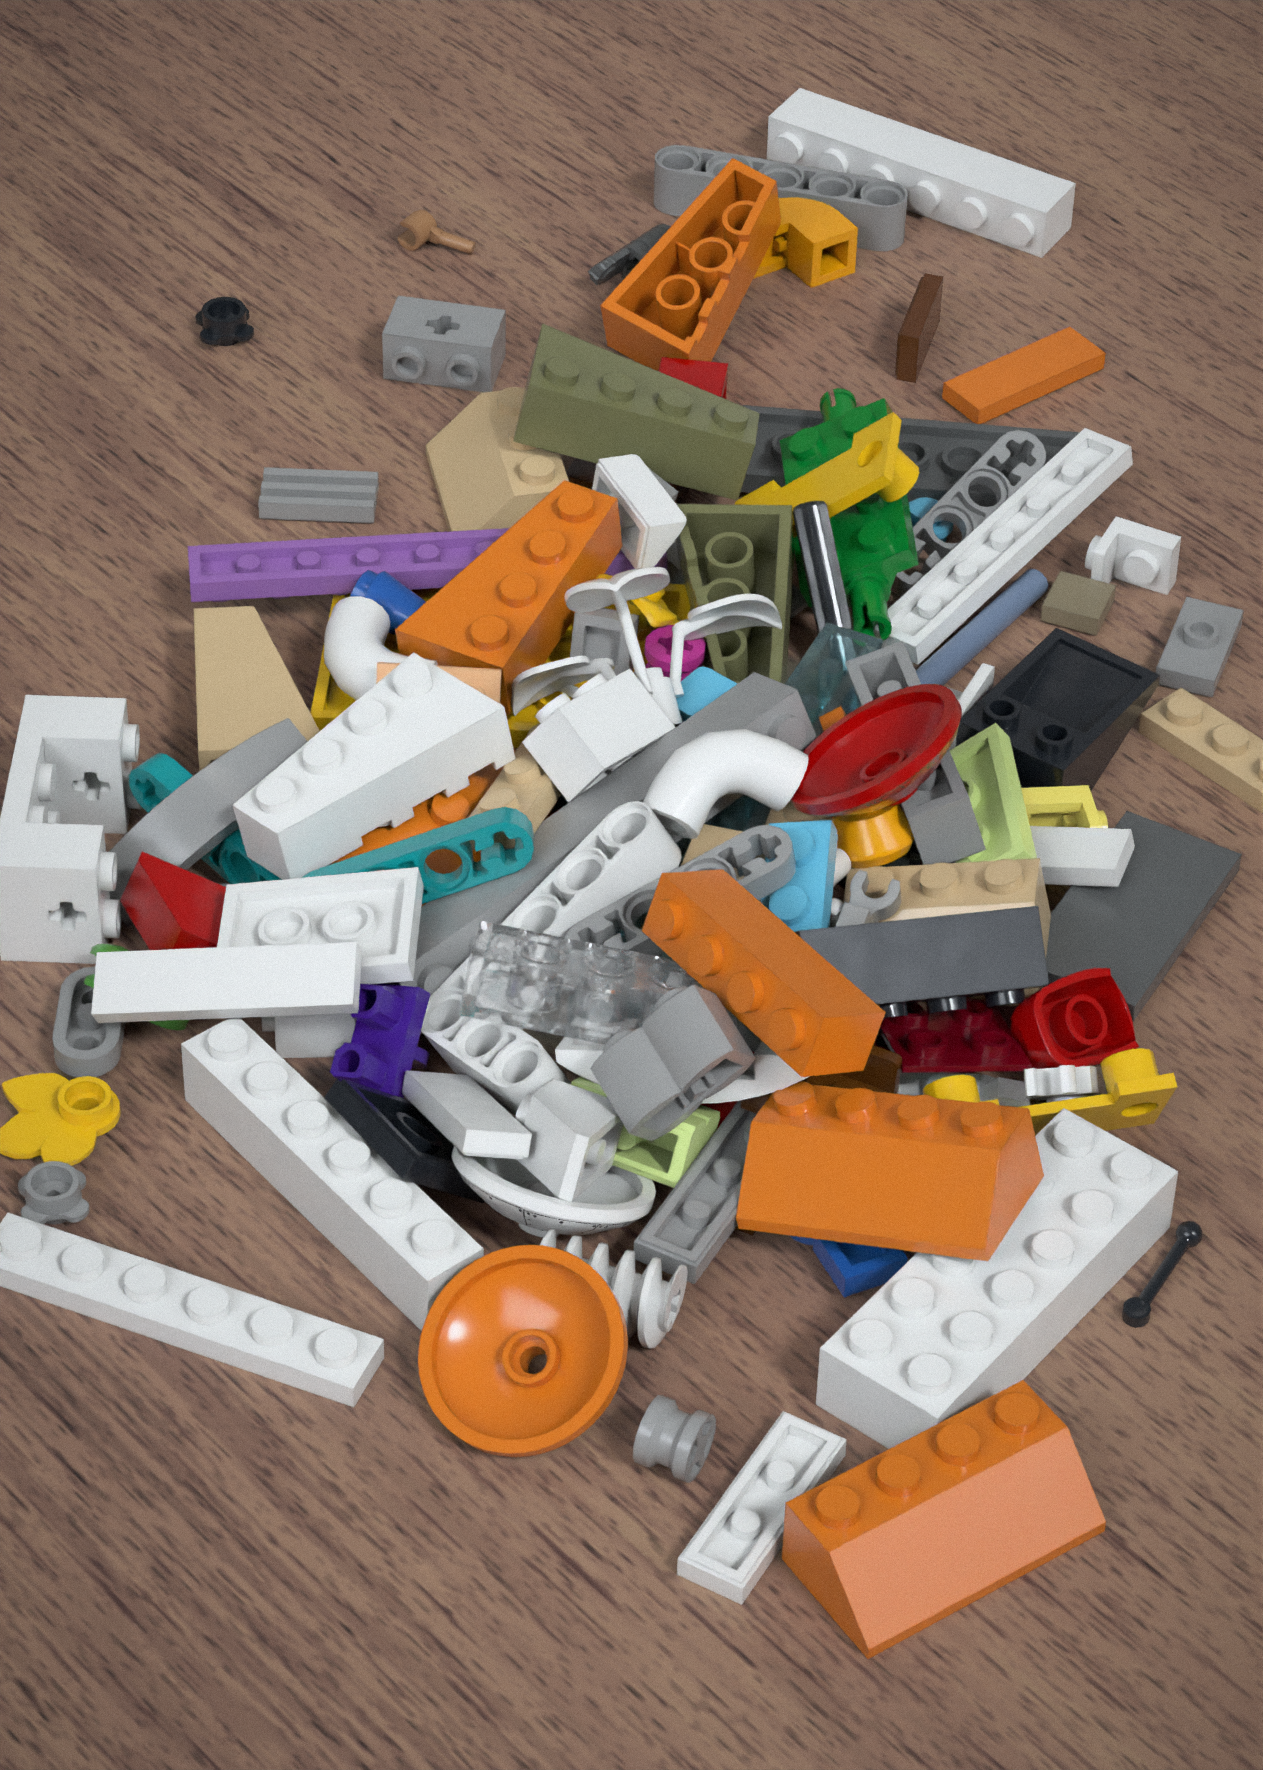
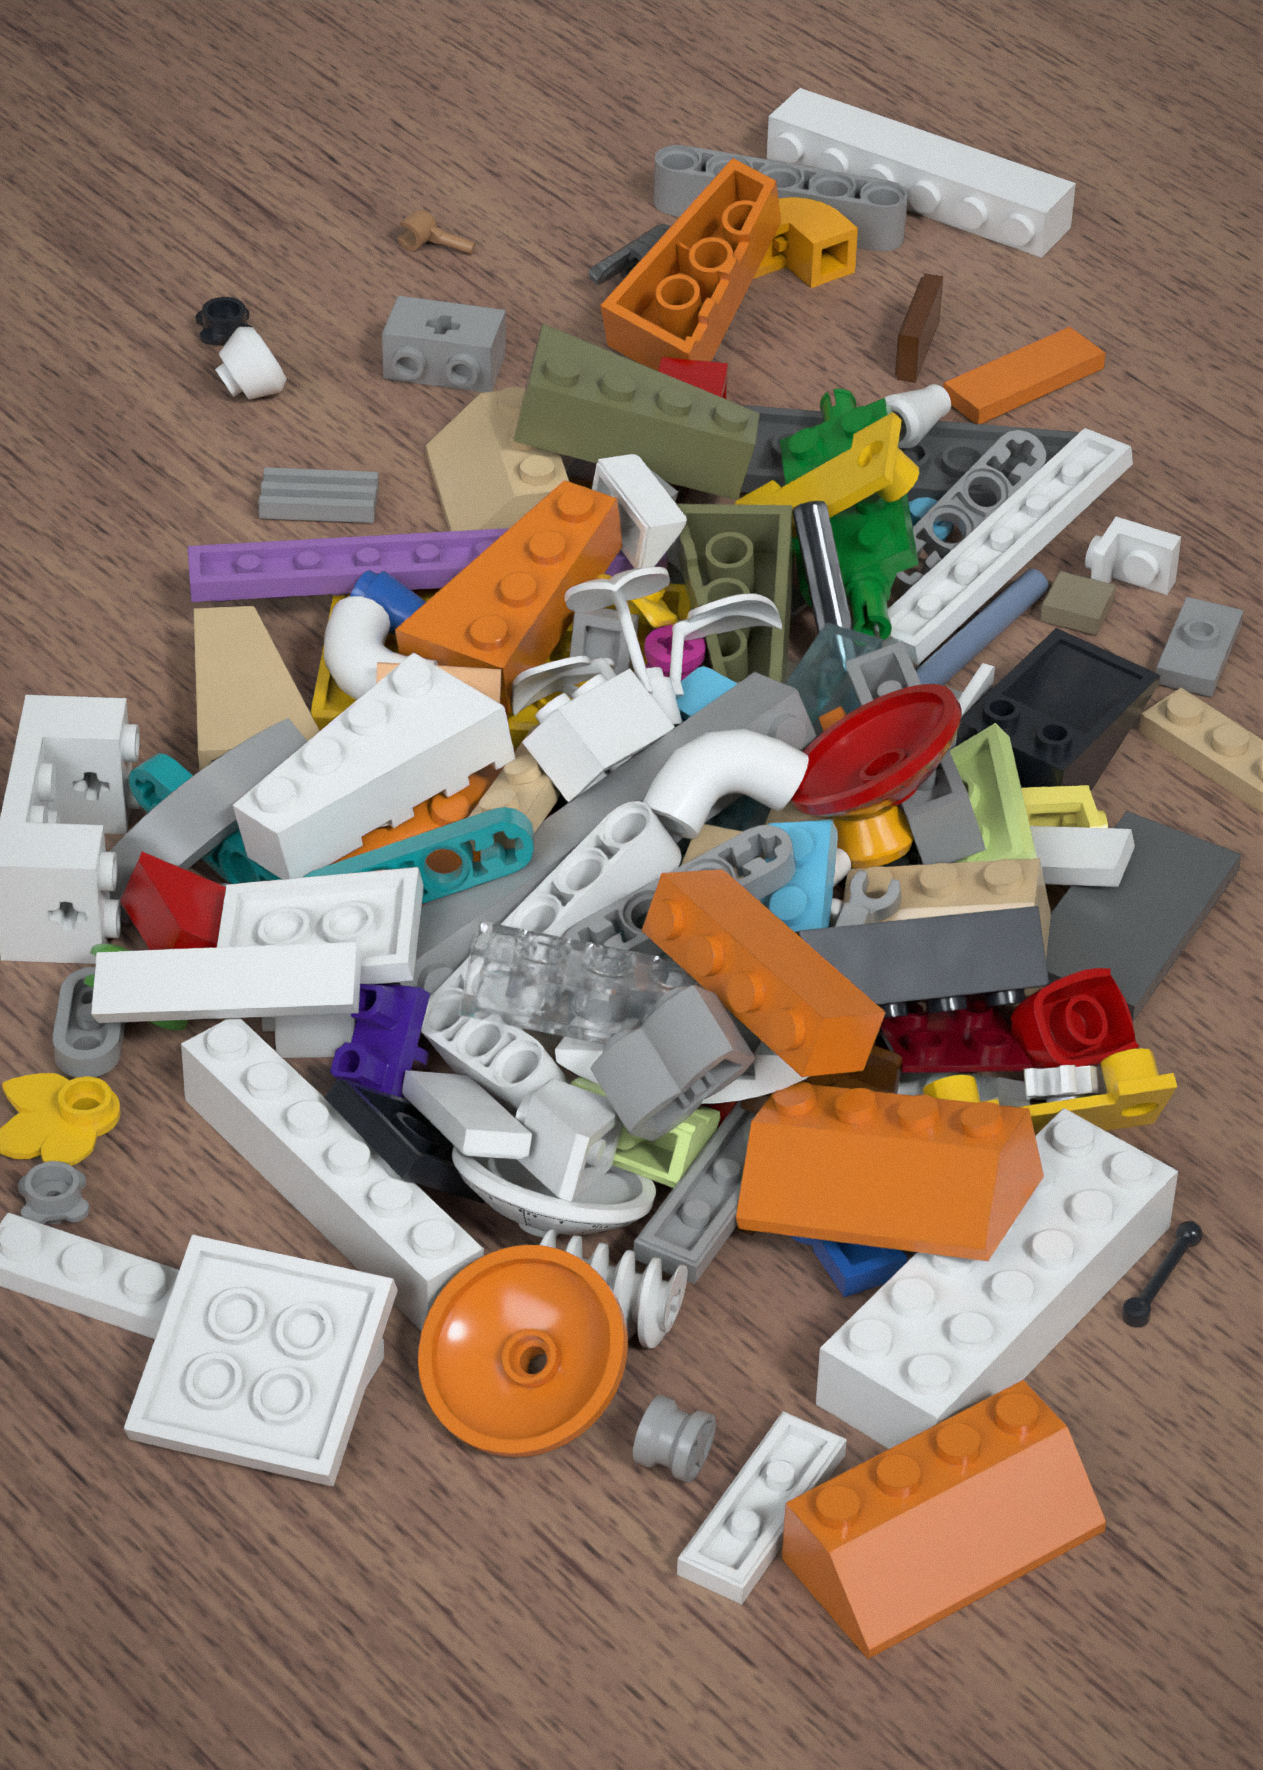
none -> white plate [124,1235,398,1486]
none -> white cone [215,327,287,400]
none -> white cone [885,384,951,449]

